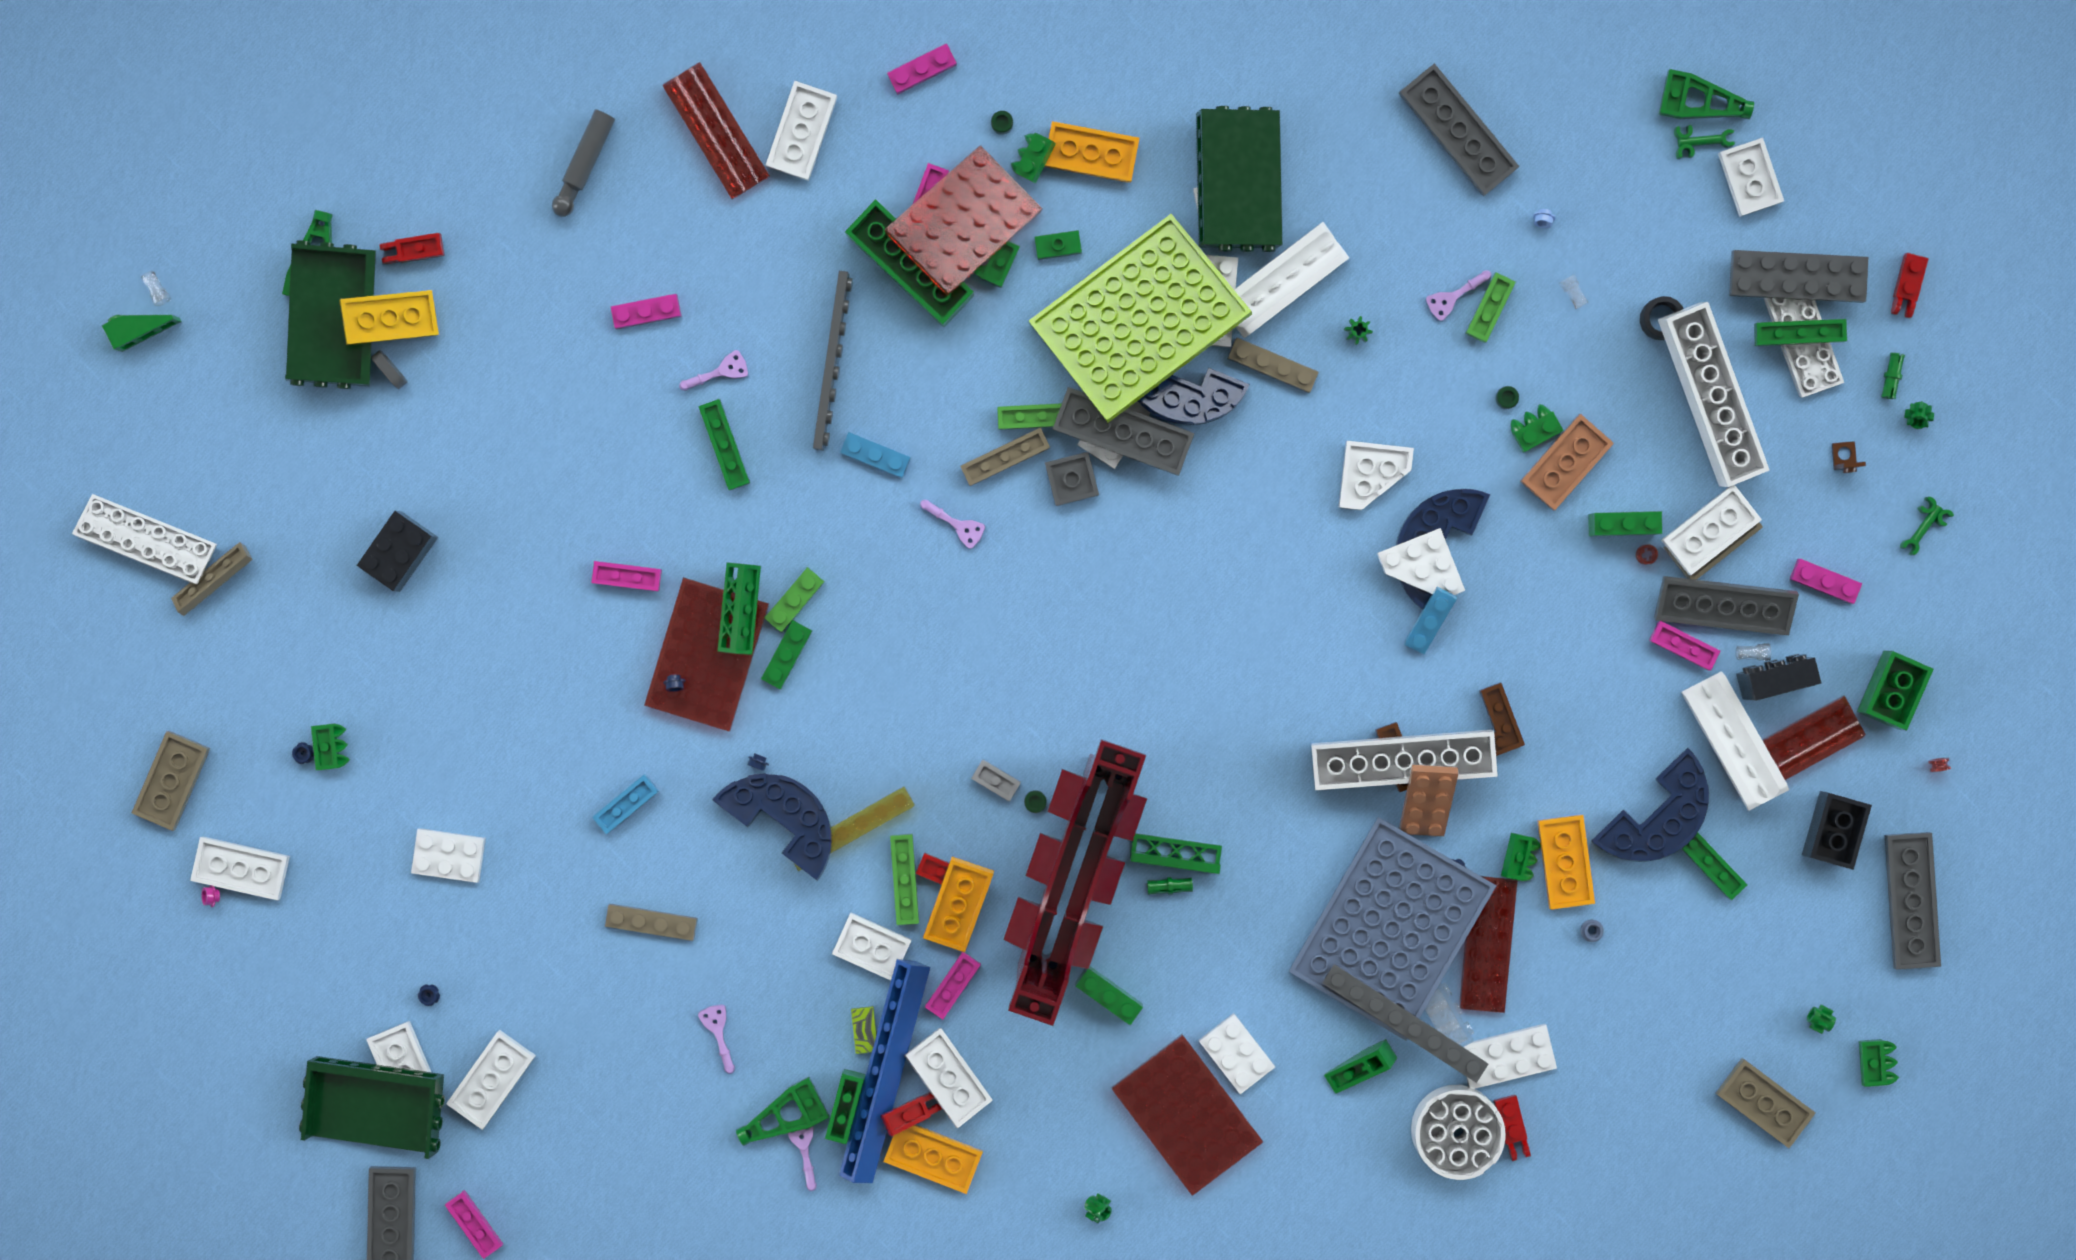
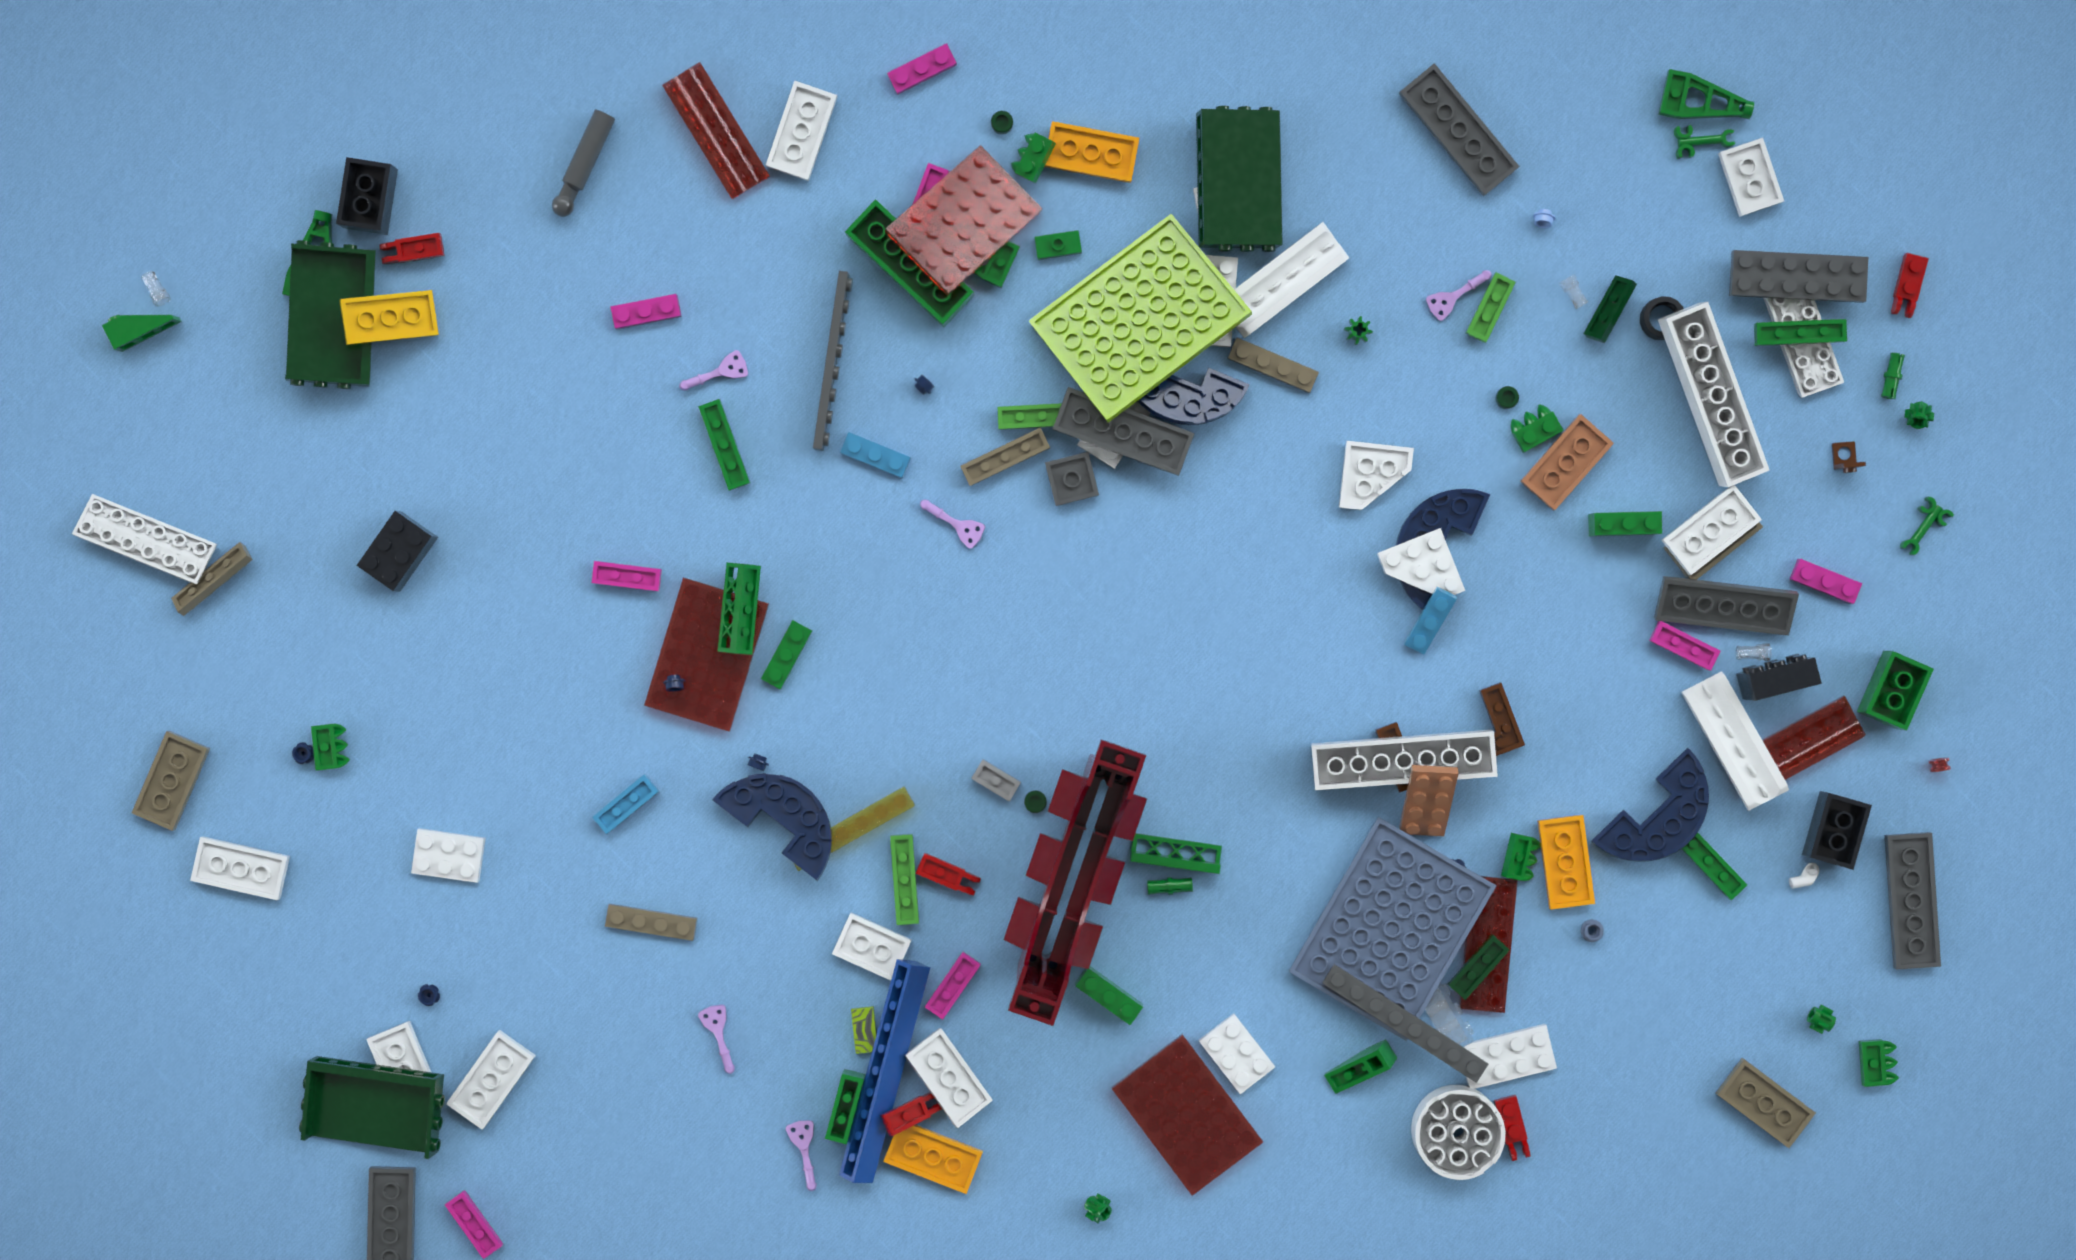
dark pink plate [201,886,220,907] -> none
dark grey beam [371,350,408,389] -> none
green plate [736,1077,830,1146] -> none
bright green plate [765,567,825,633] -> none
light orange plate [923,856,994,952] -> none
clear red bush [1635,544,1658,565] -> none
none -> black brick [336,157,398,235]
none -> dark blue plate [914,375,935,395]
none -> dark green plate [1447,934,1510,1000]
none -> dark green plate [1583,275,1637,343]
none -> white arm [1789,863,1819,889]

